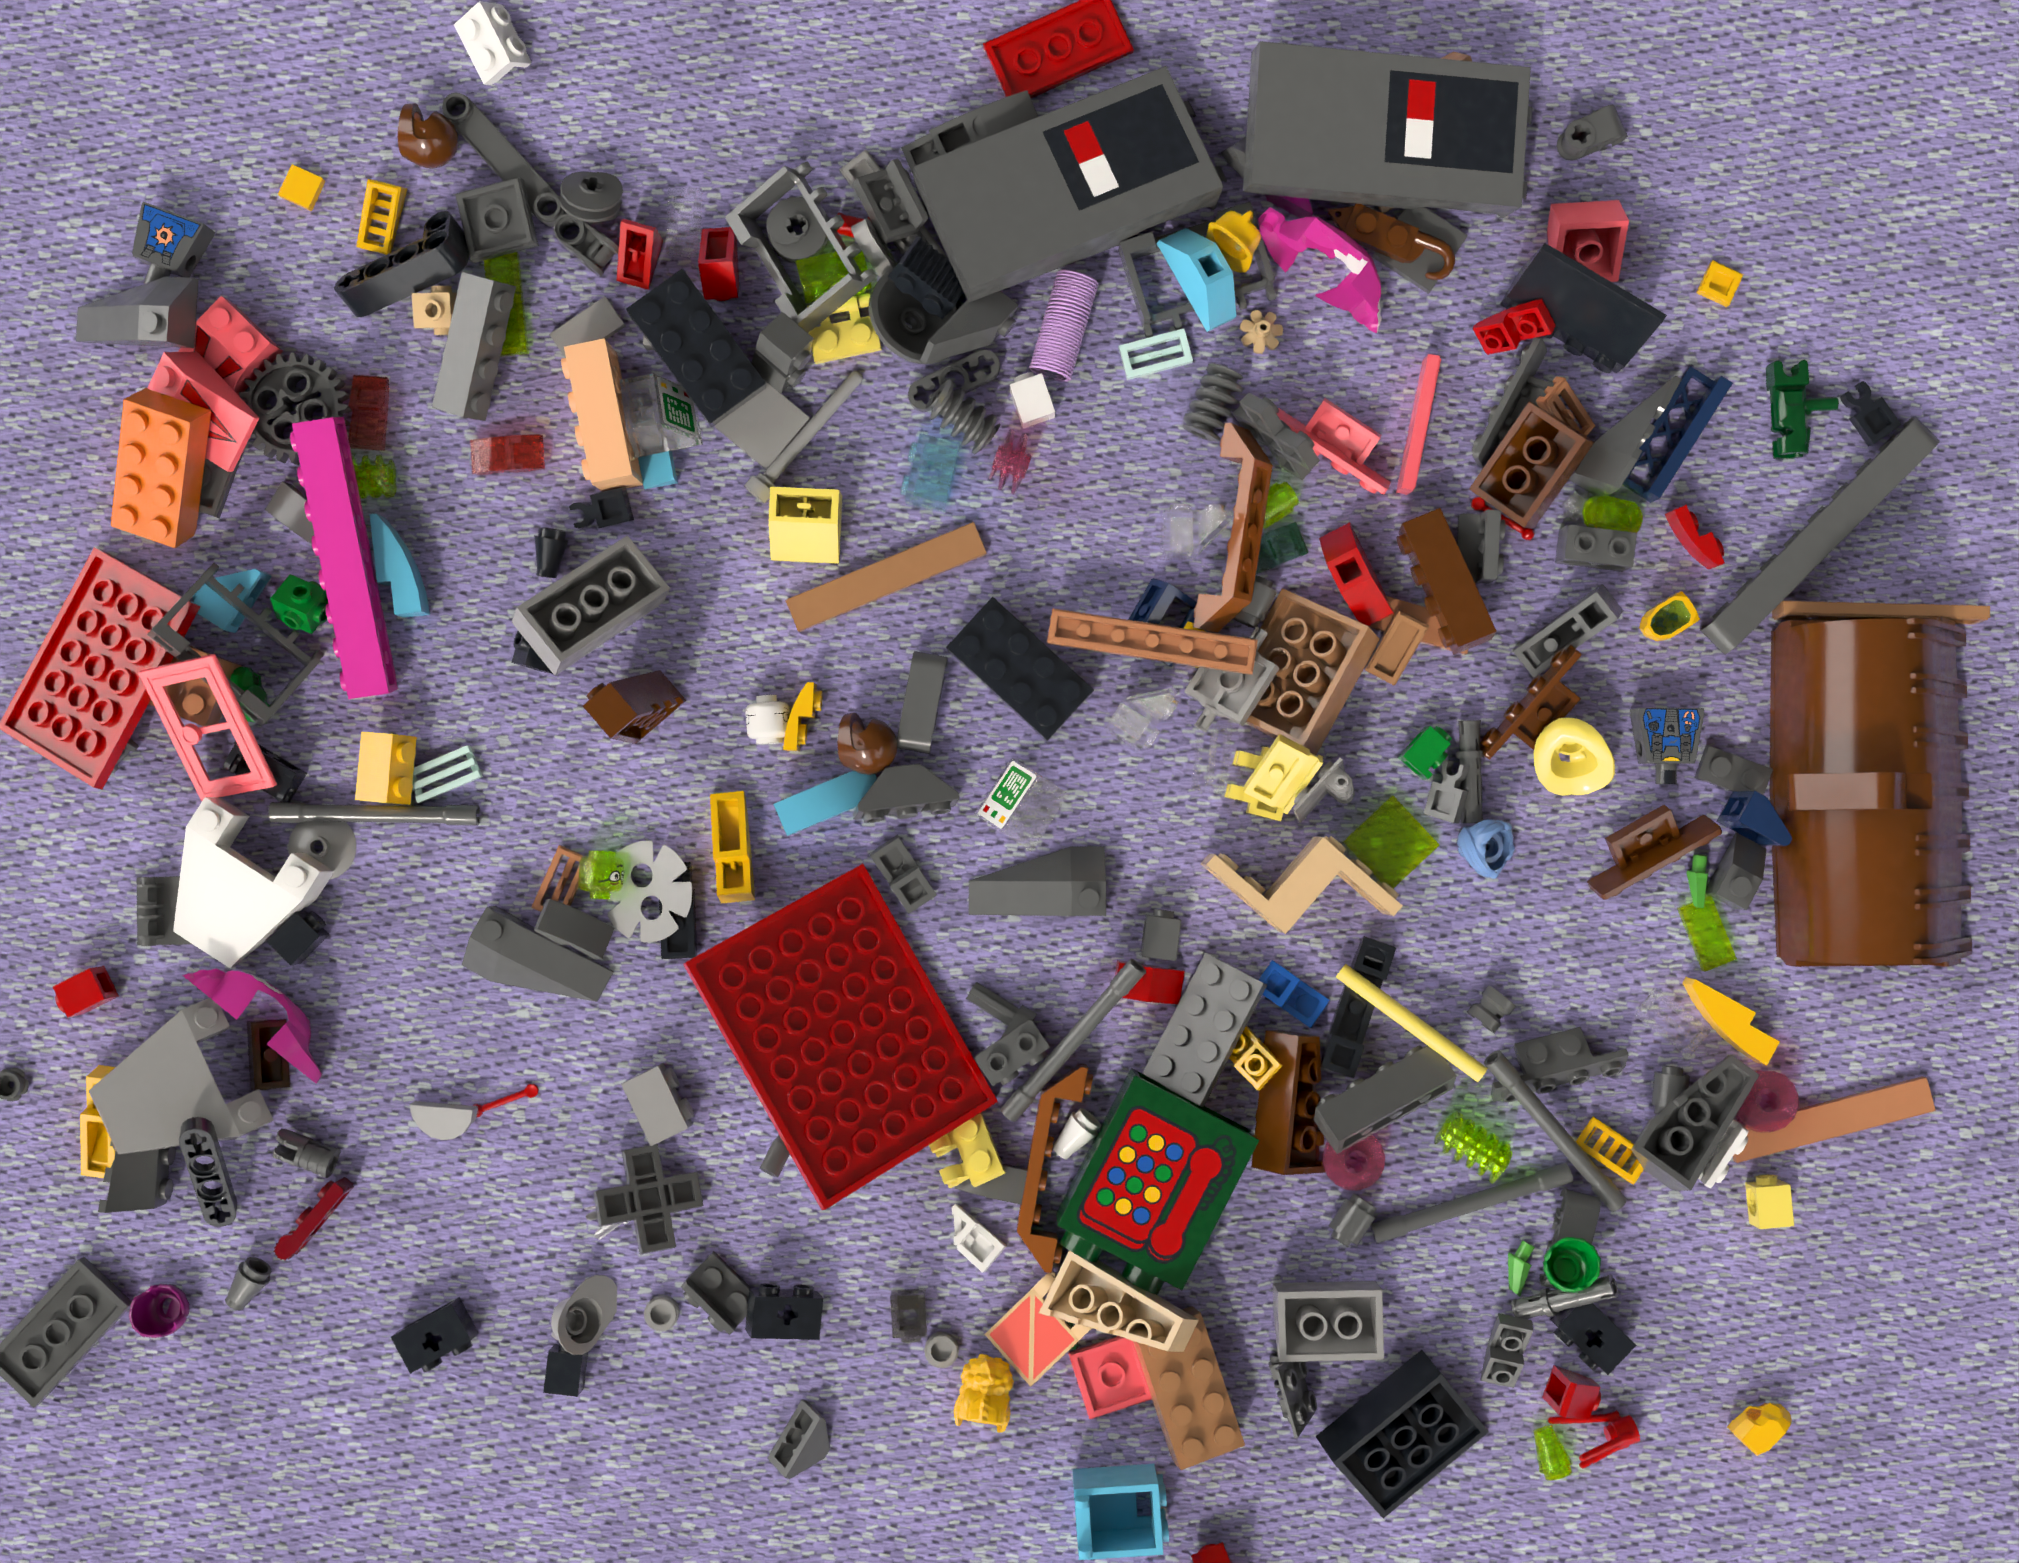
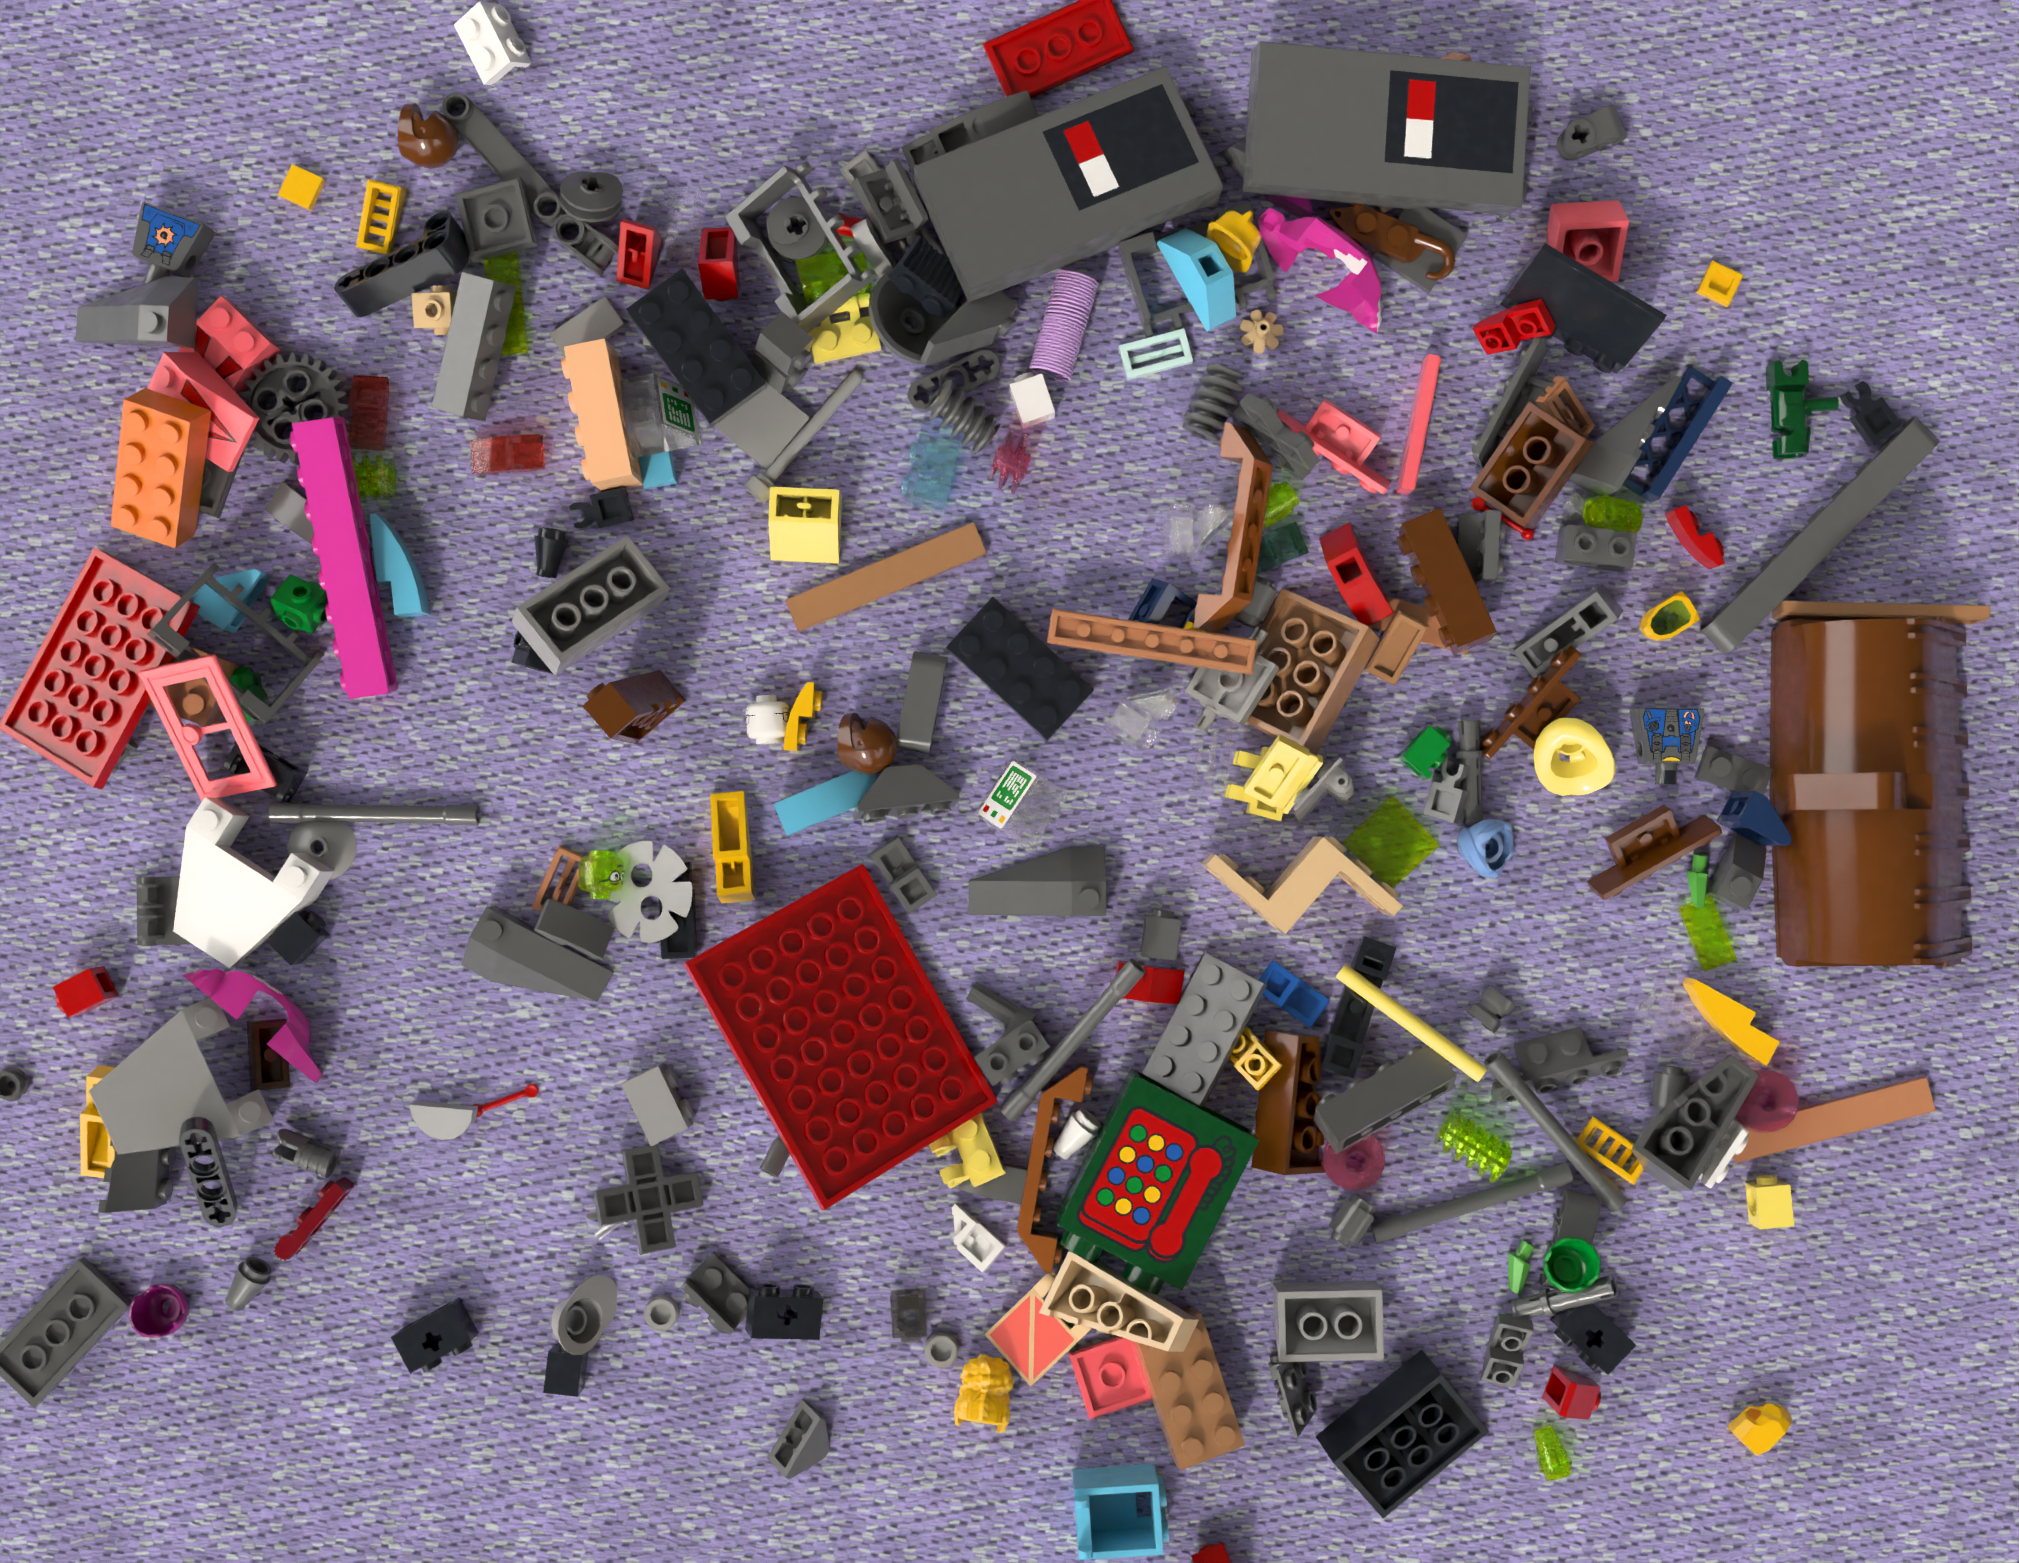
yellow brick [355,732,417,805] -> none
light aqua tile [412,745,483,803] -> none
red plant [1548,1410,1640,1469] -> none

